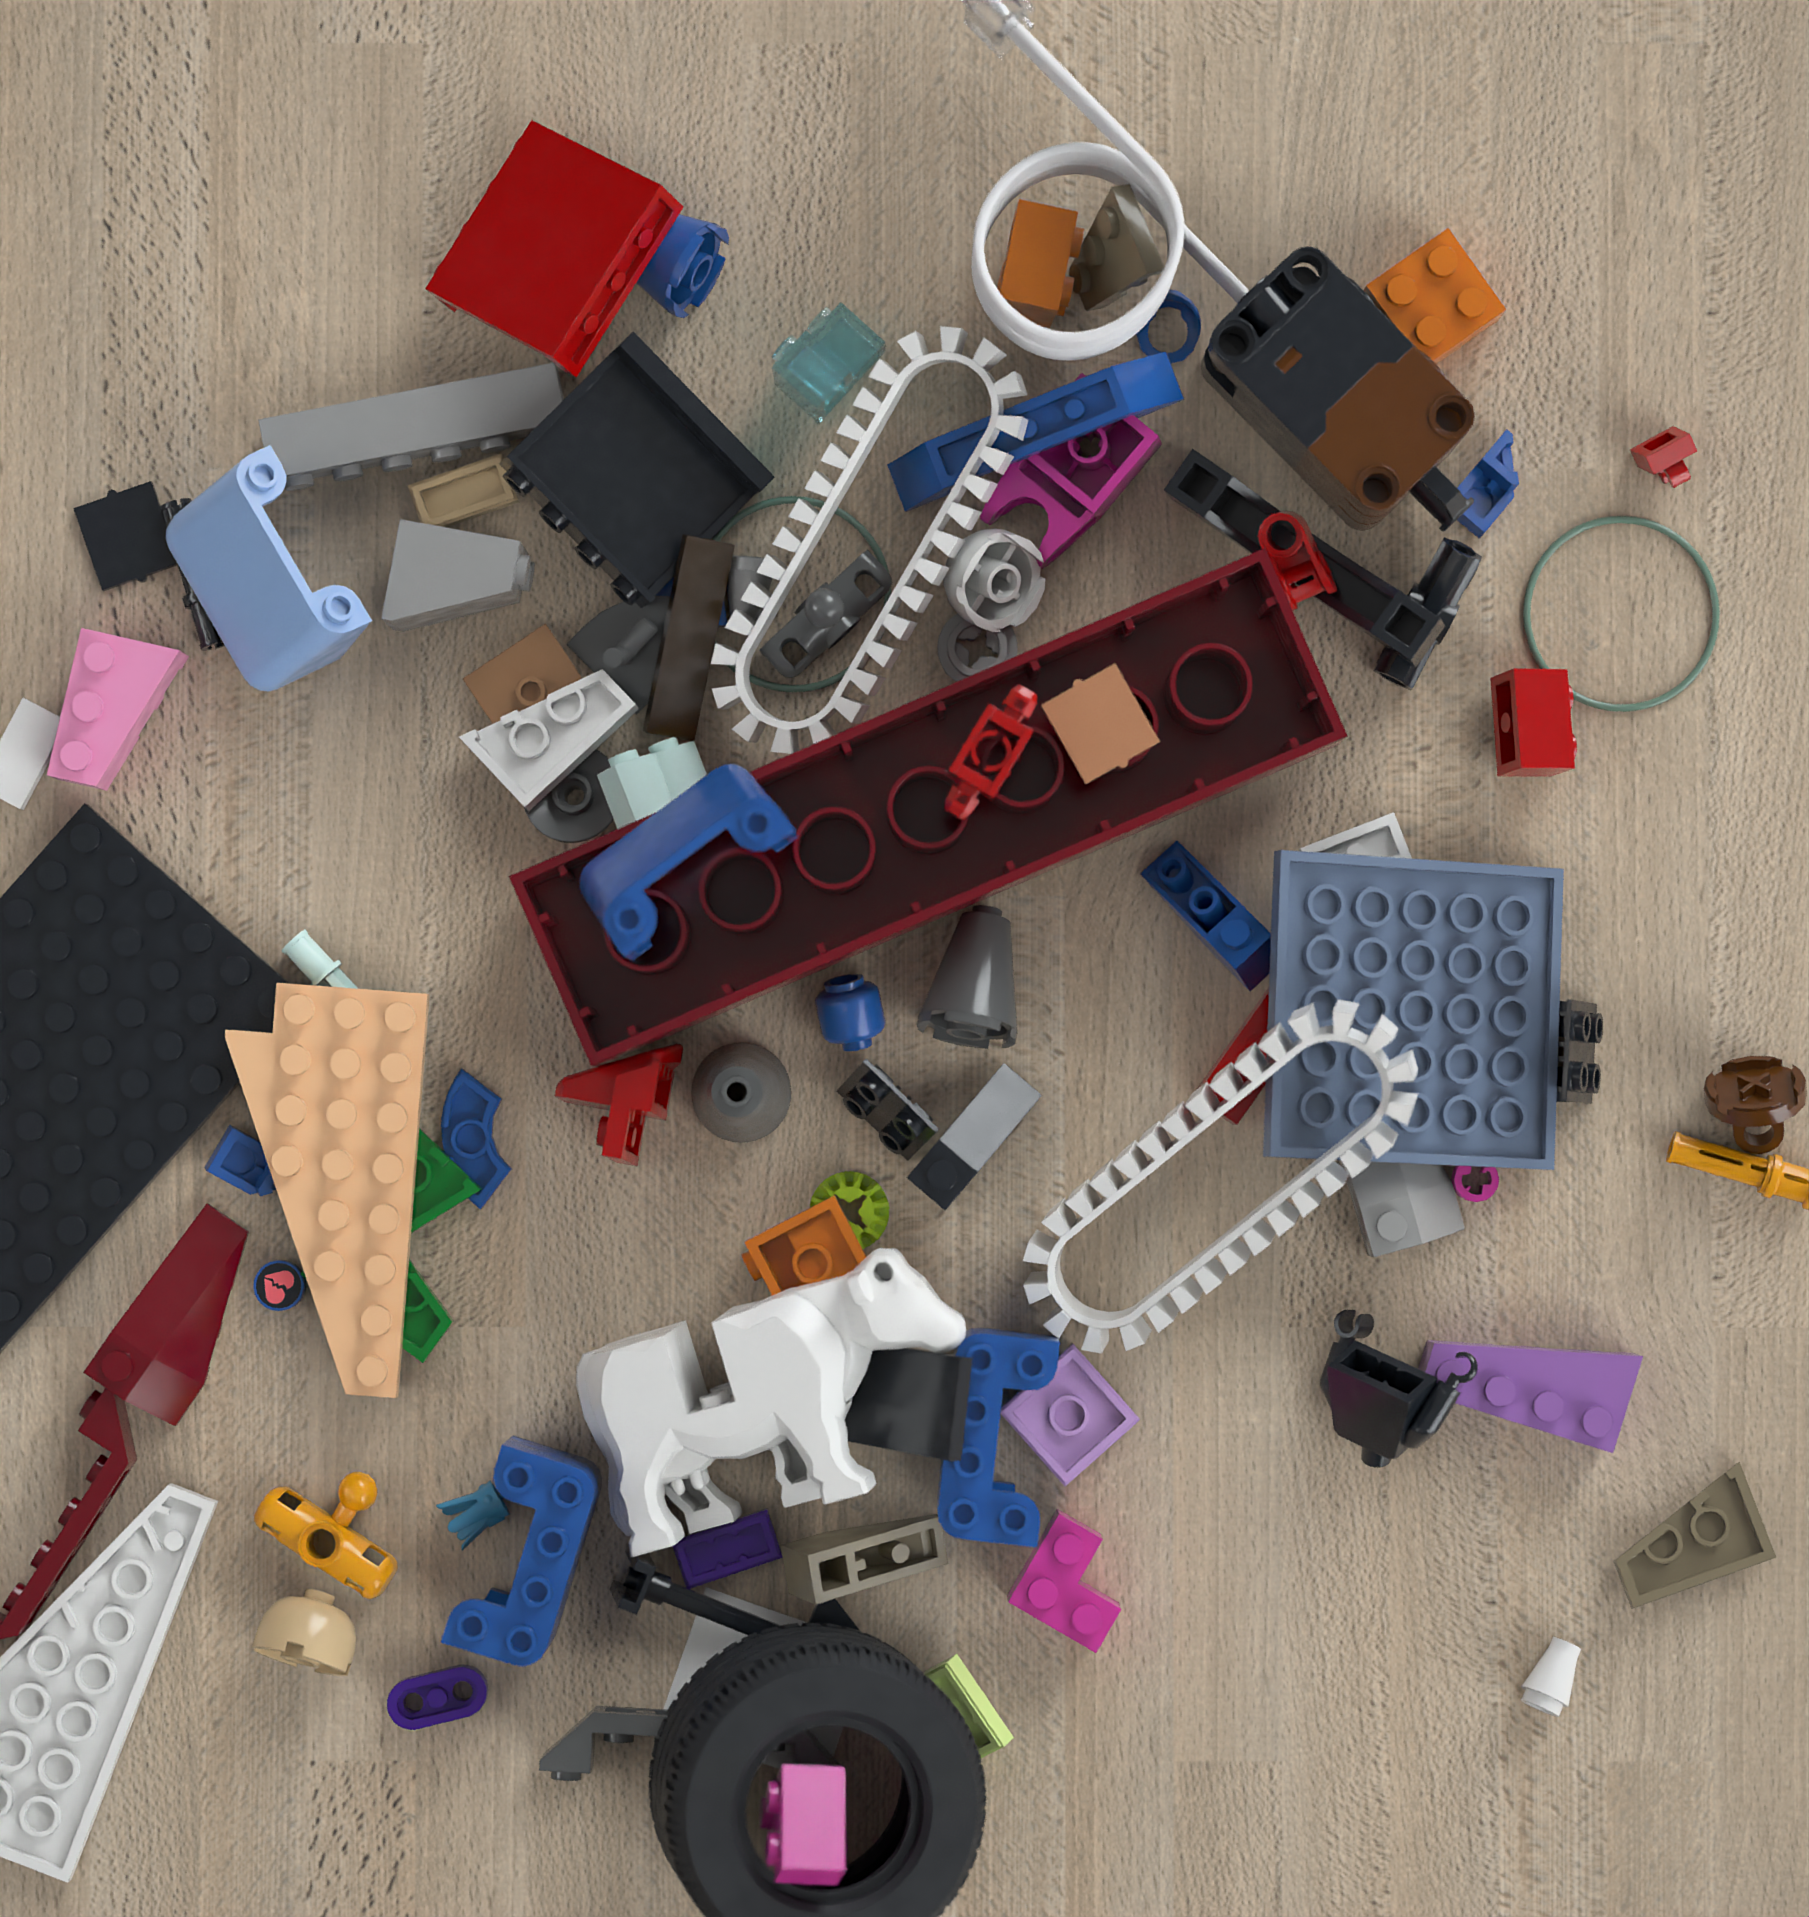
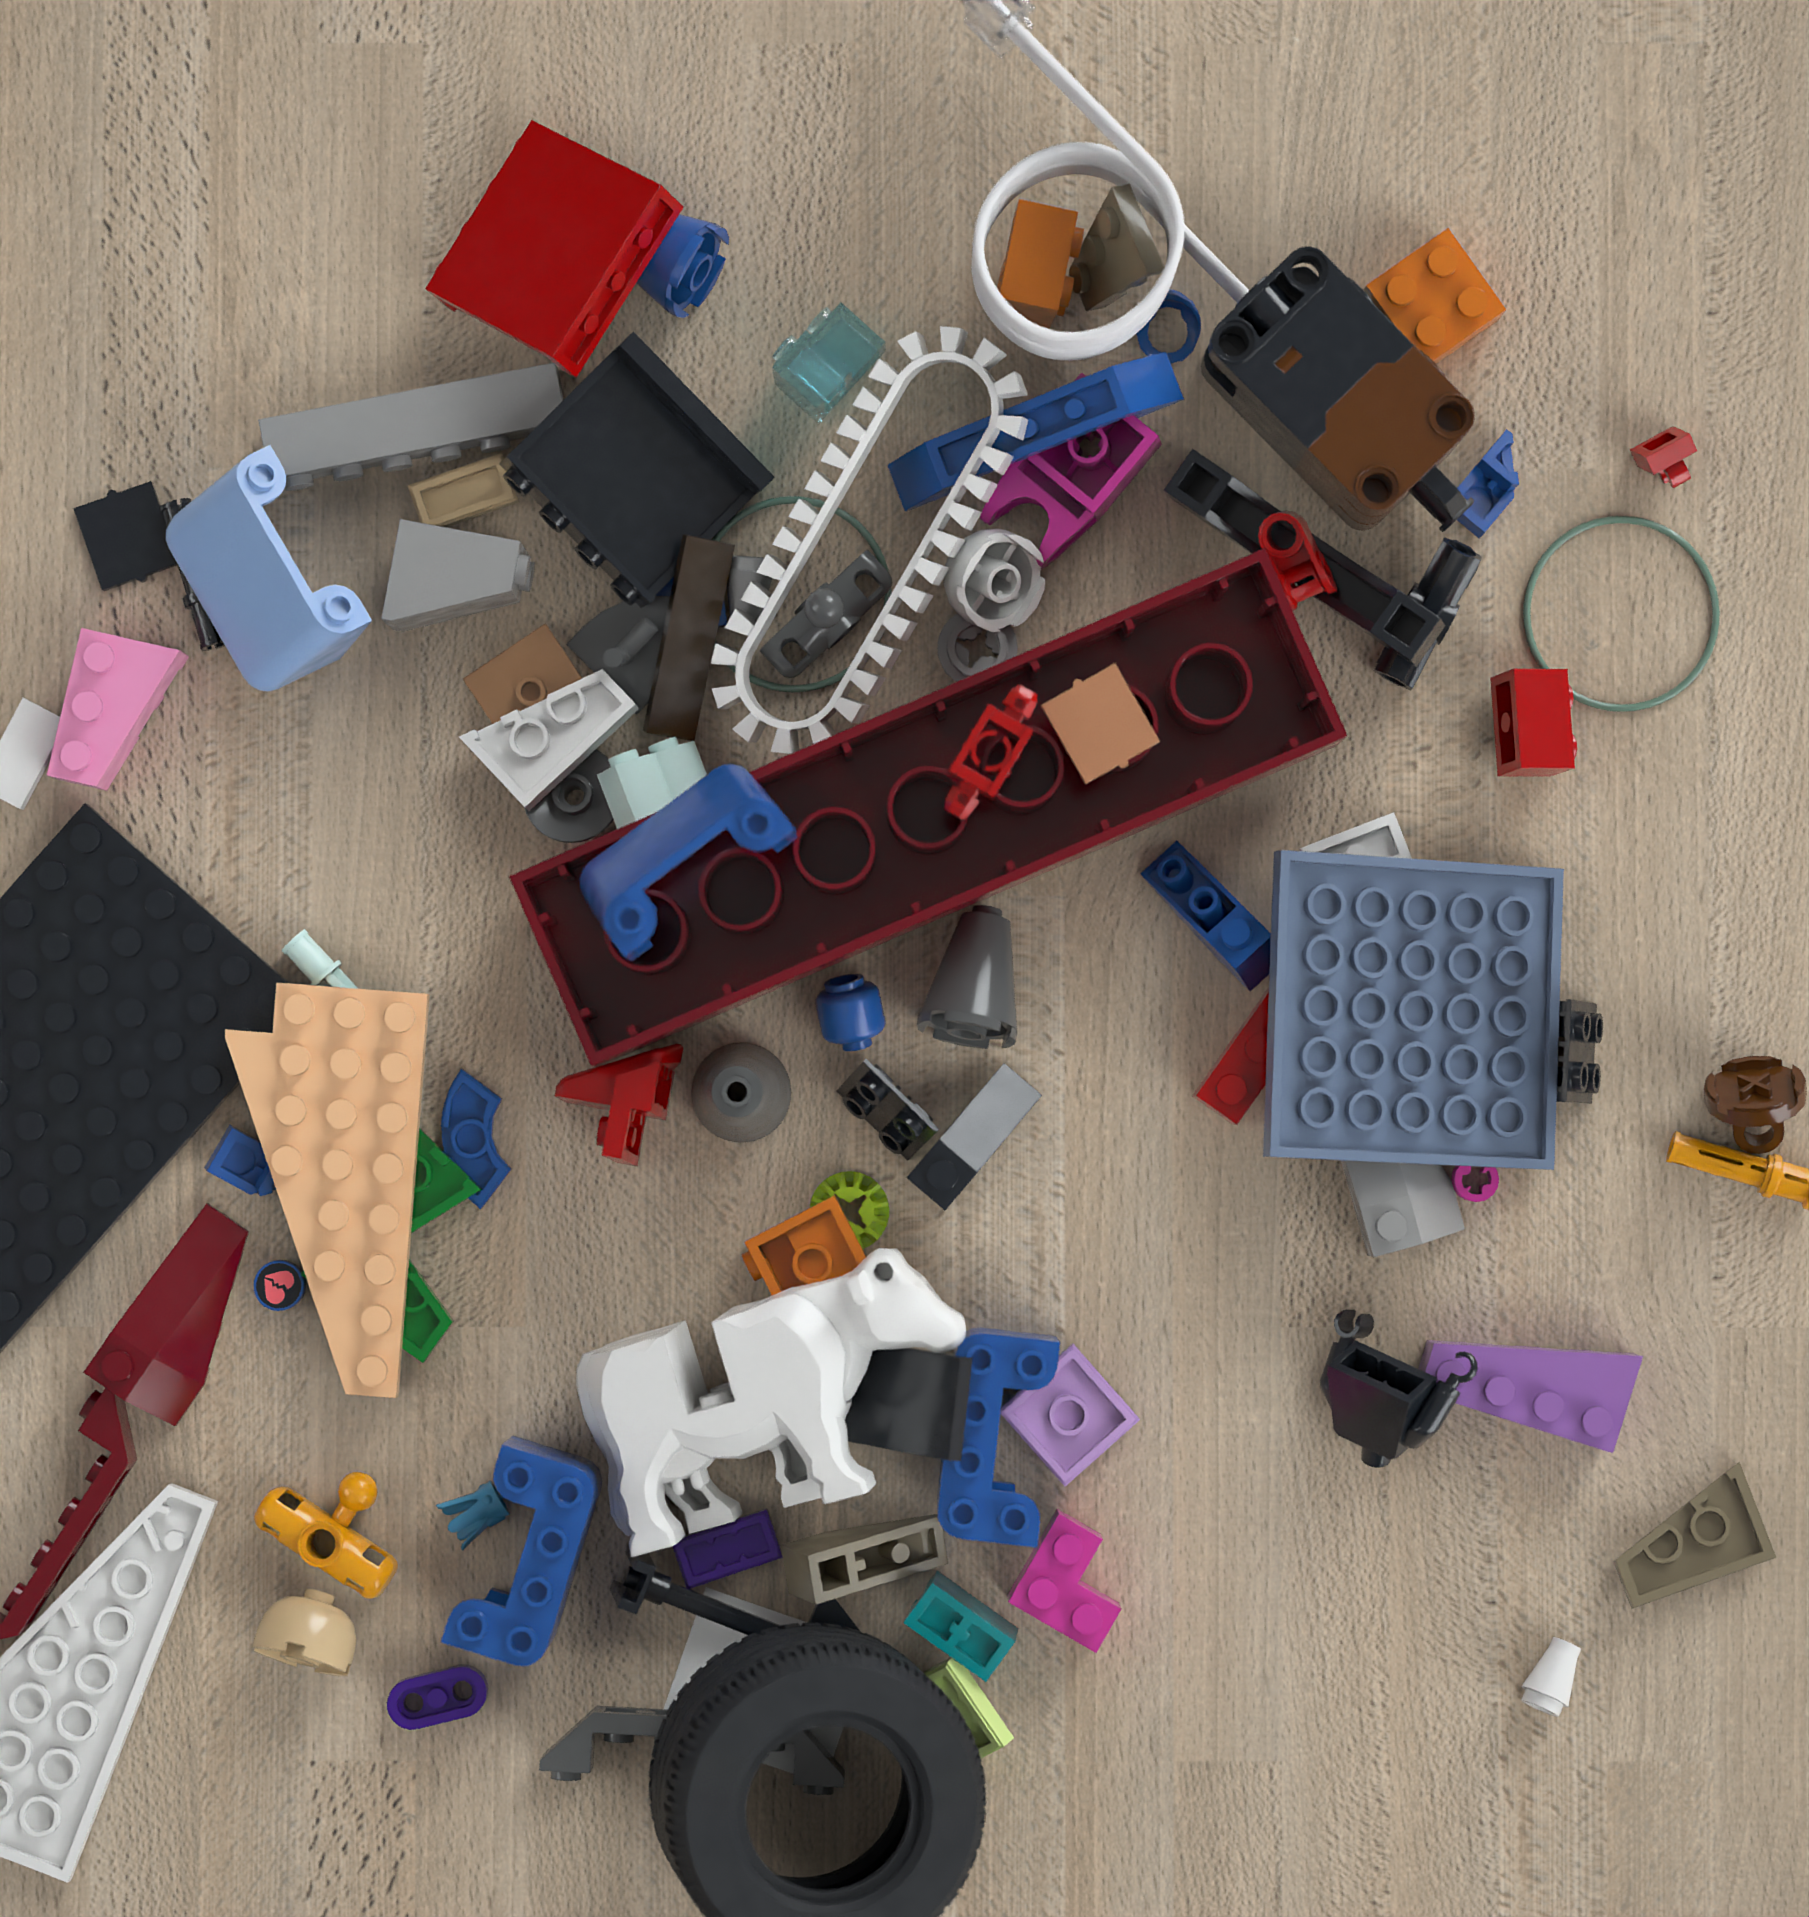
brick [759,1764,845,1885] -> none
white piece [1023,1000,1418,1354] -> none
none -> teal hinge [903,1571,1019,1682]

